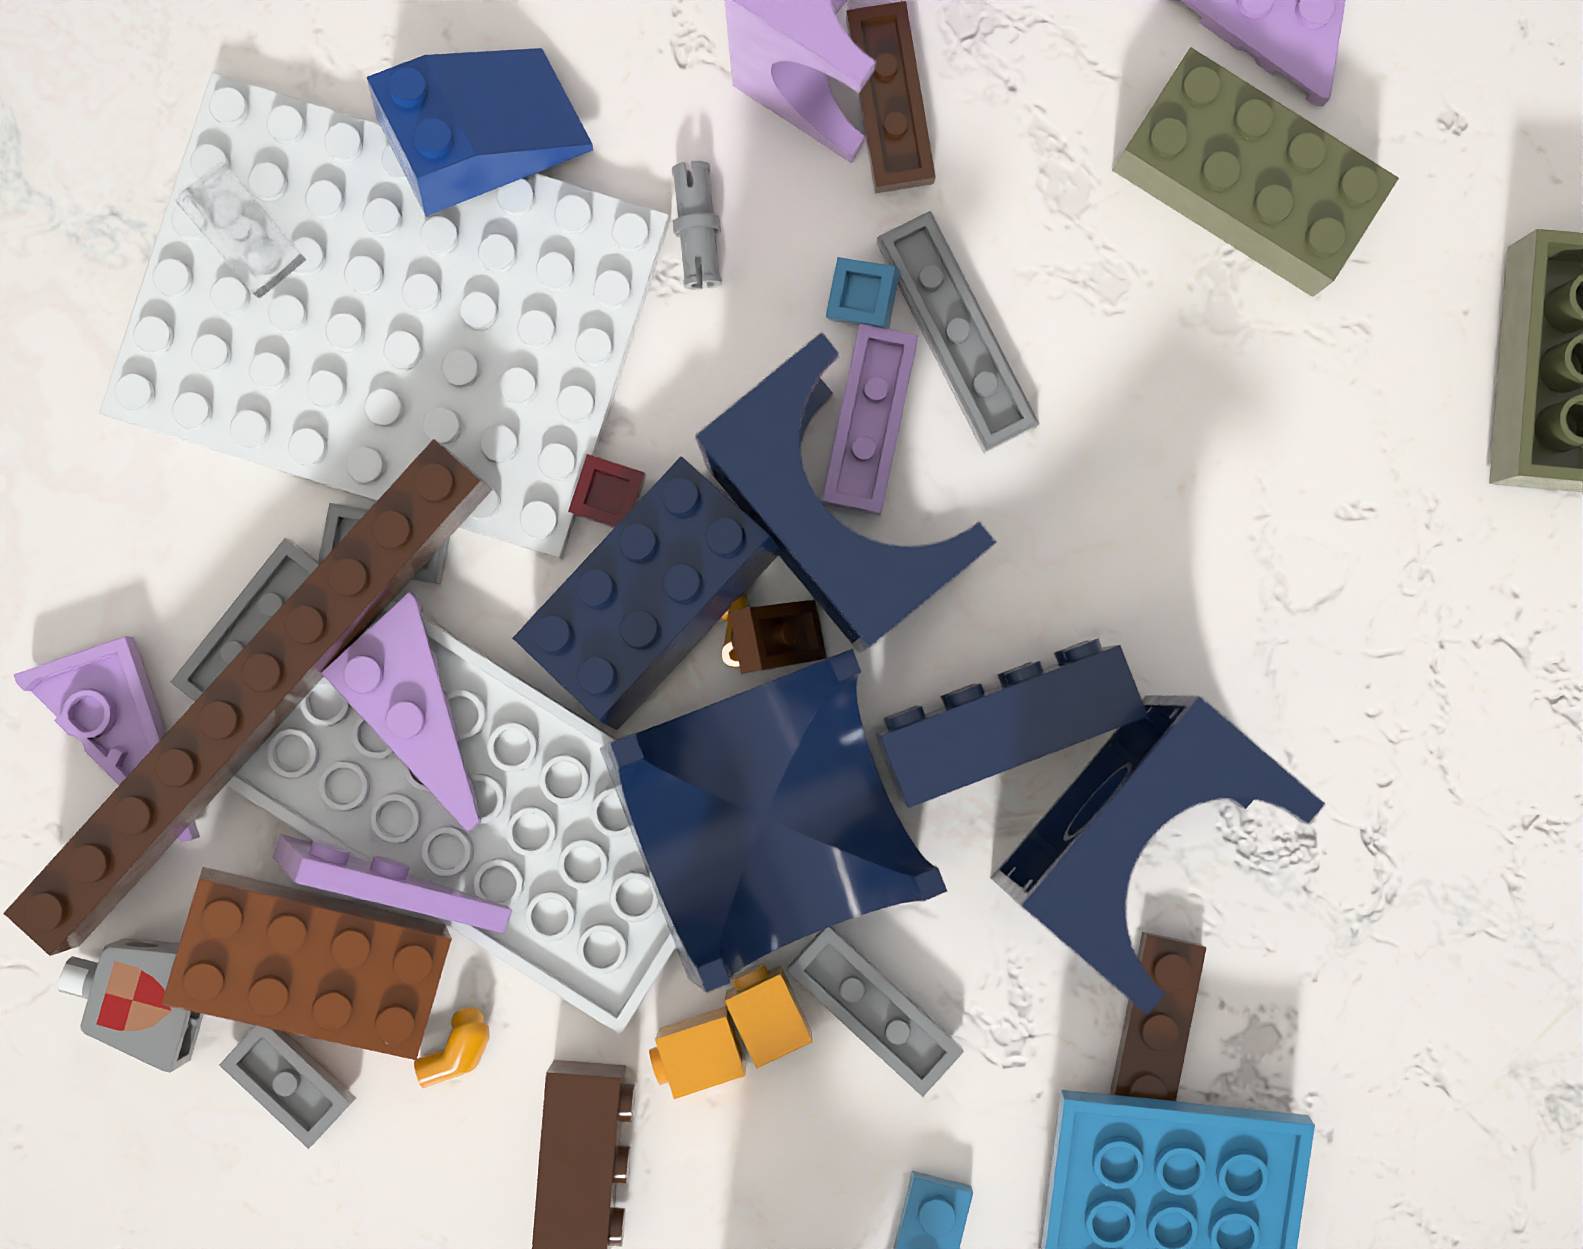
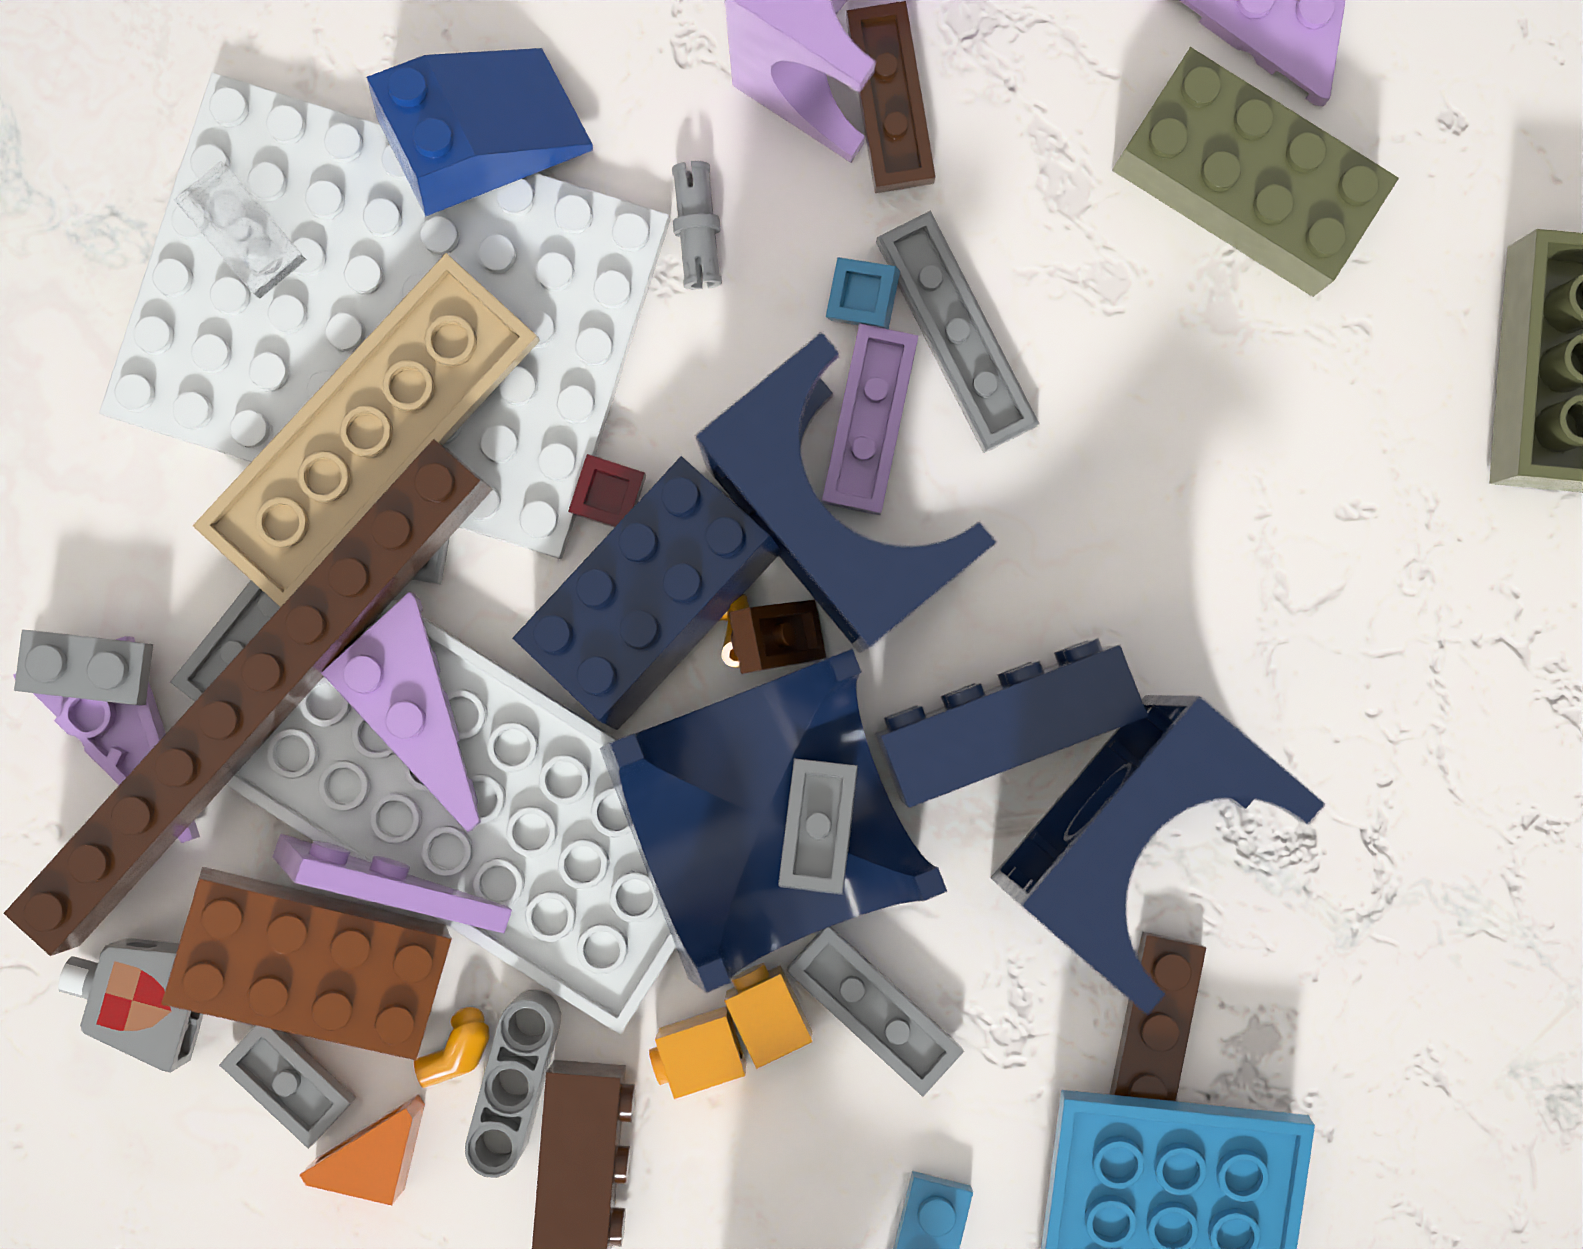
none -> light grey plate [14,629,153,705]
none -> tan plate [192,253,540,607]
none -> orange slope [299,1094,425,1206]
none -> light grey beam [465,990,561,1178]
none -> light grey plate [778,759,858,895]

